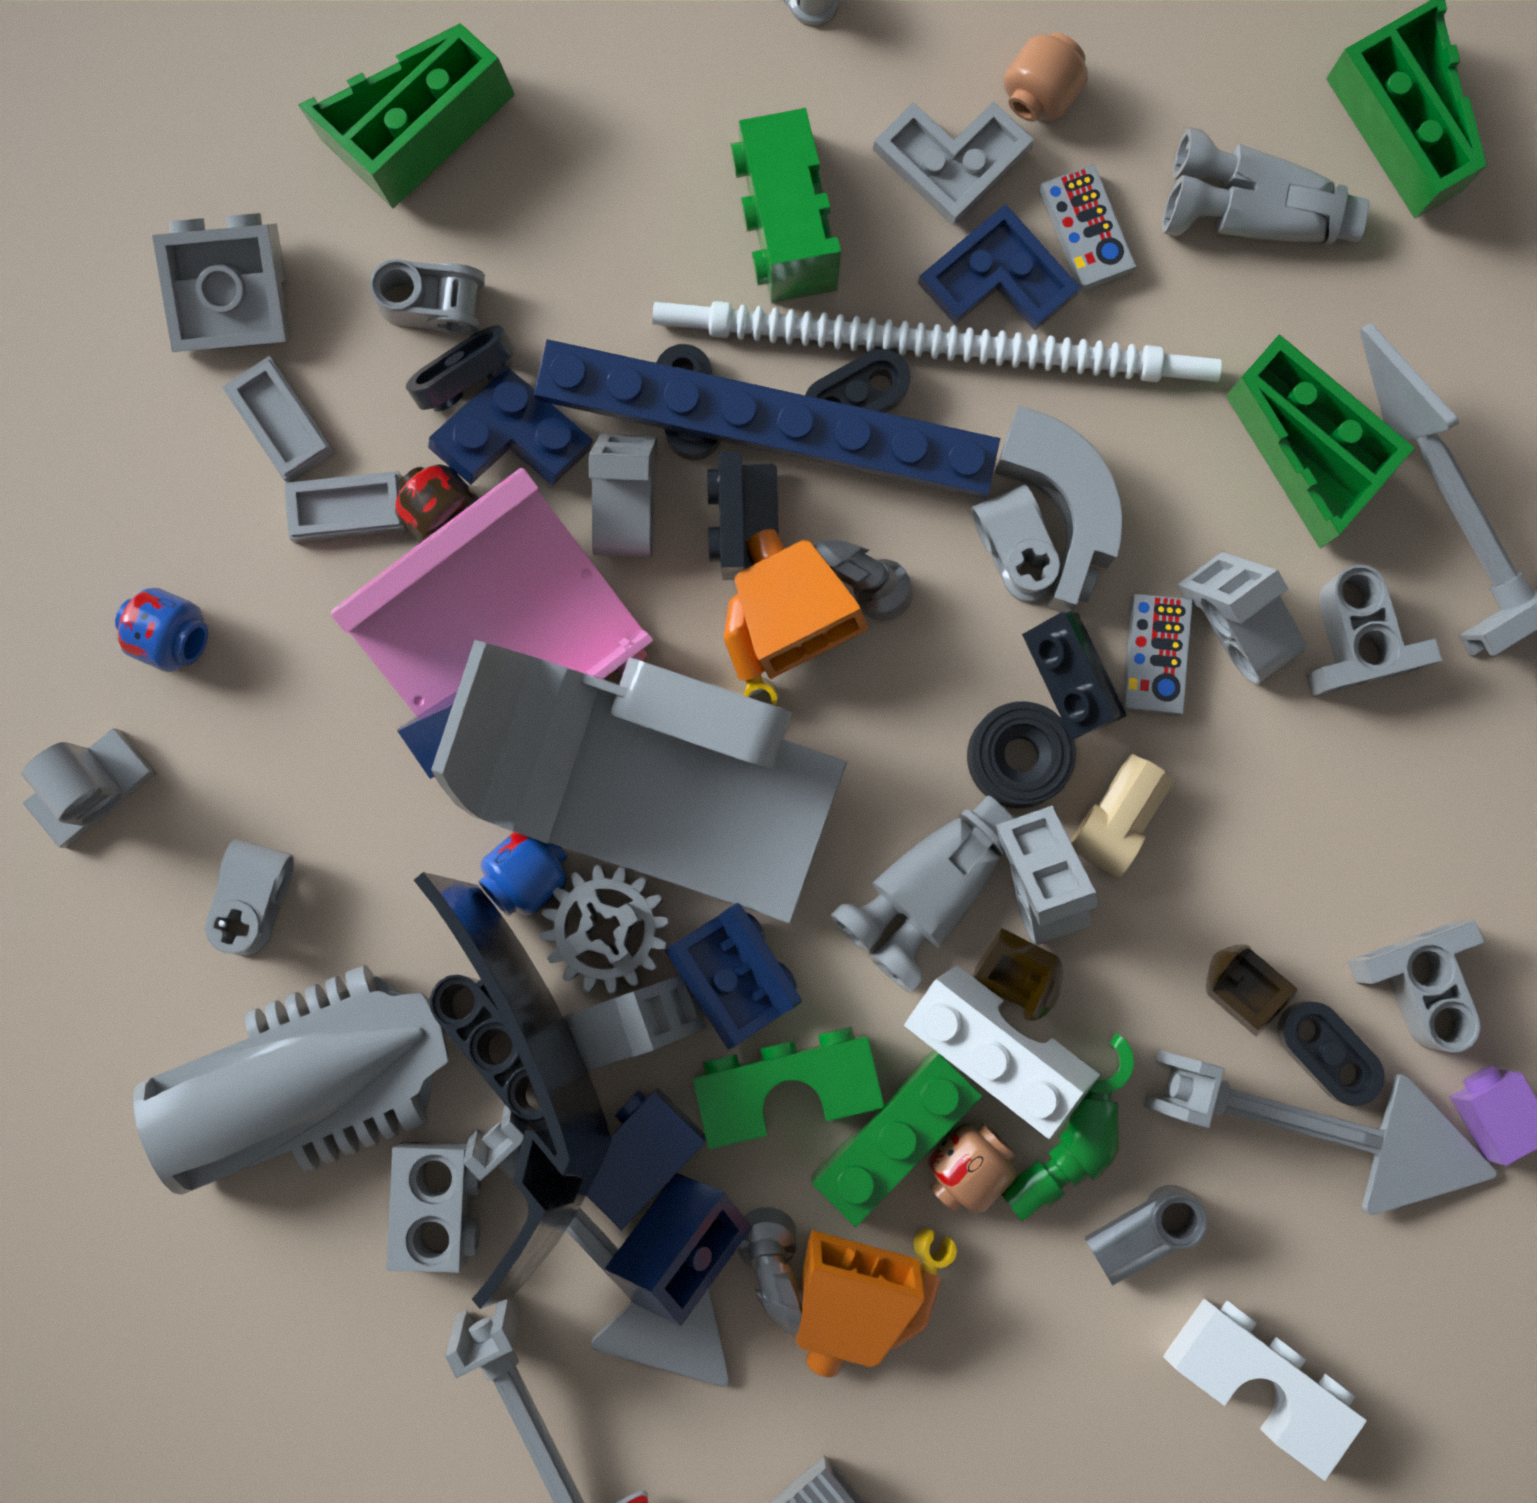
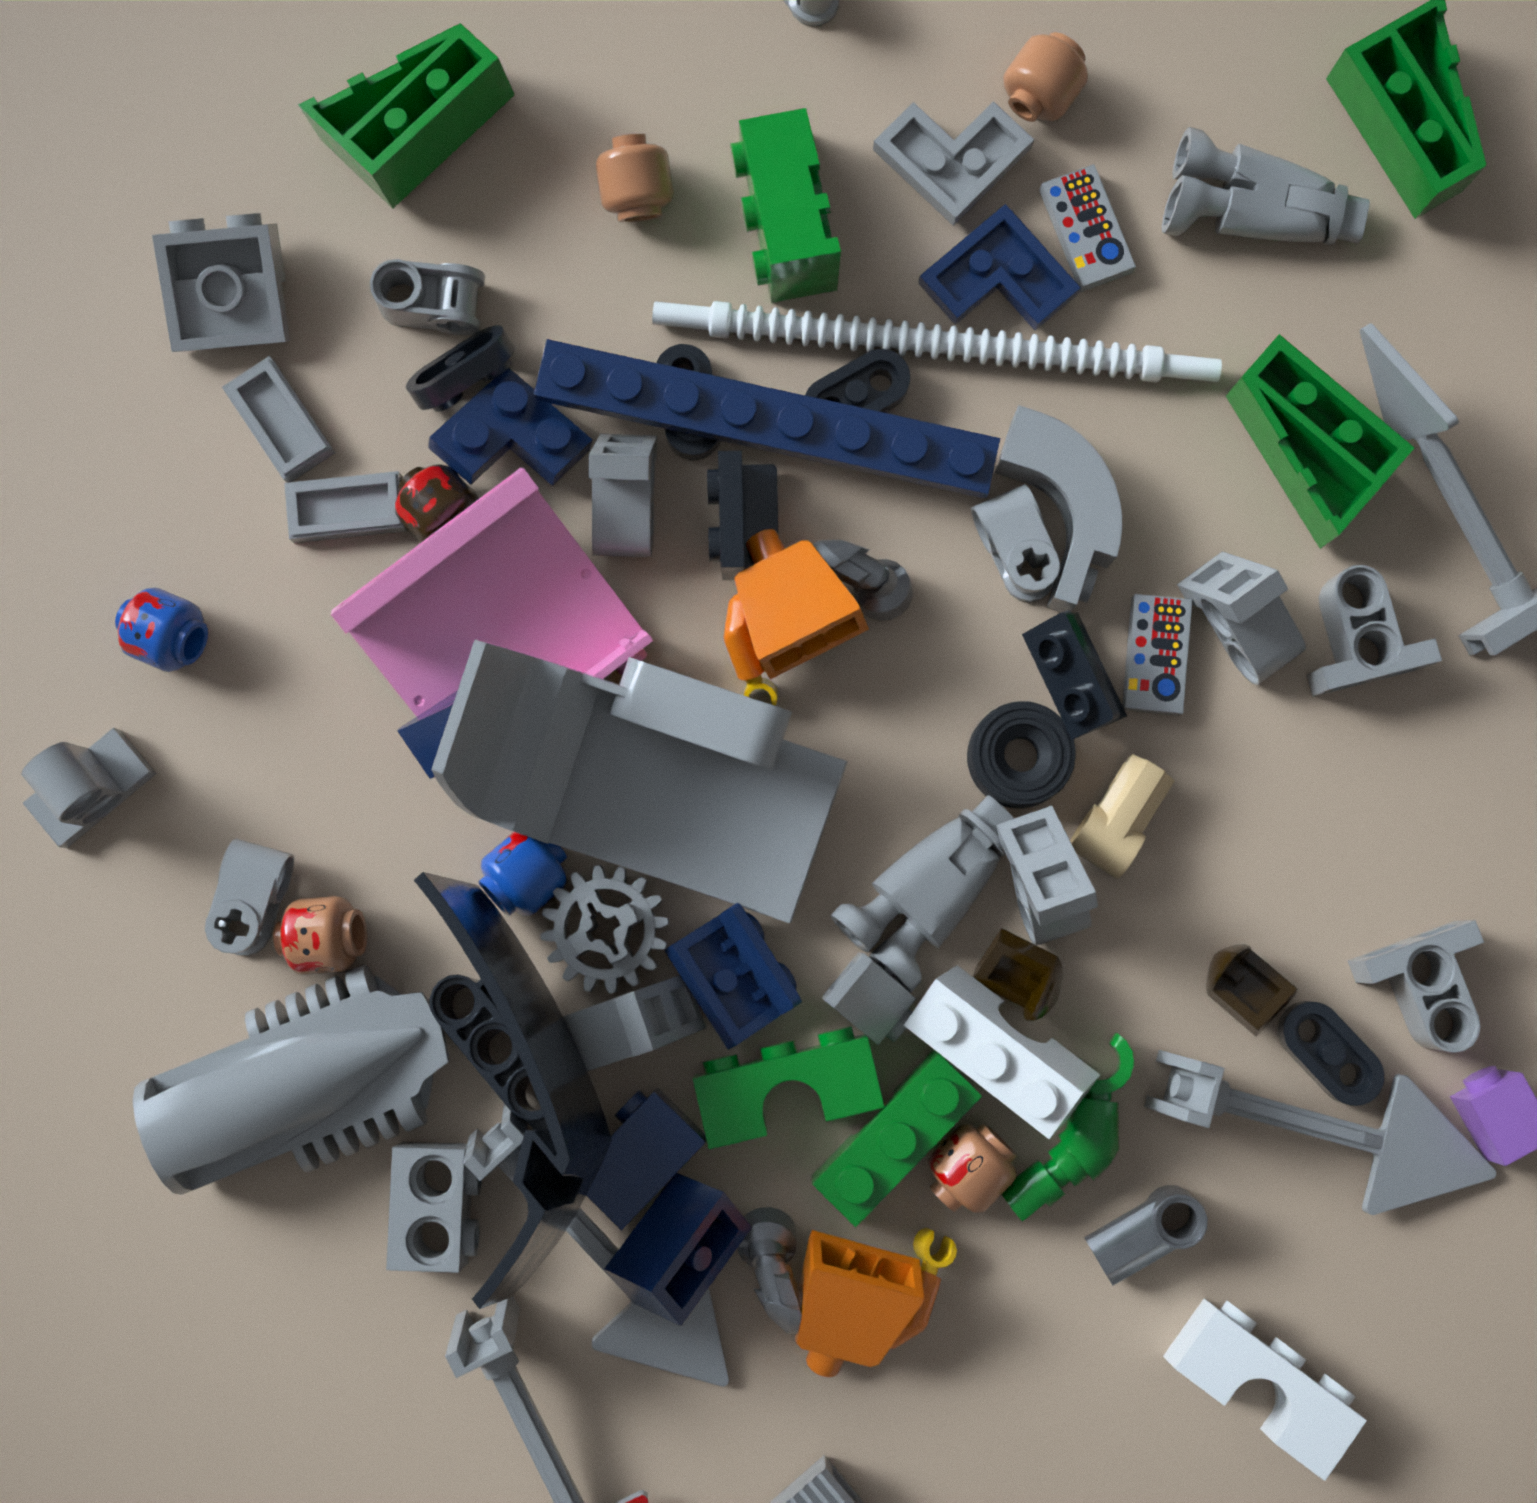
none -> nougat head [273,896,367,975]
none -> nougat head [596,134,674,222]
none -> light grey slope [822,952,916,1045]

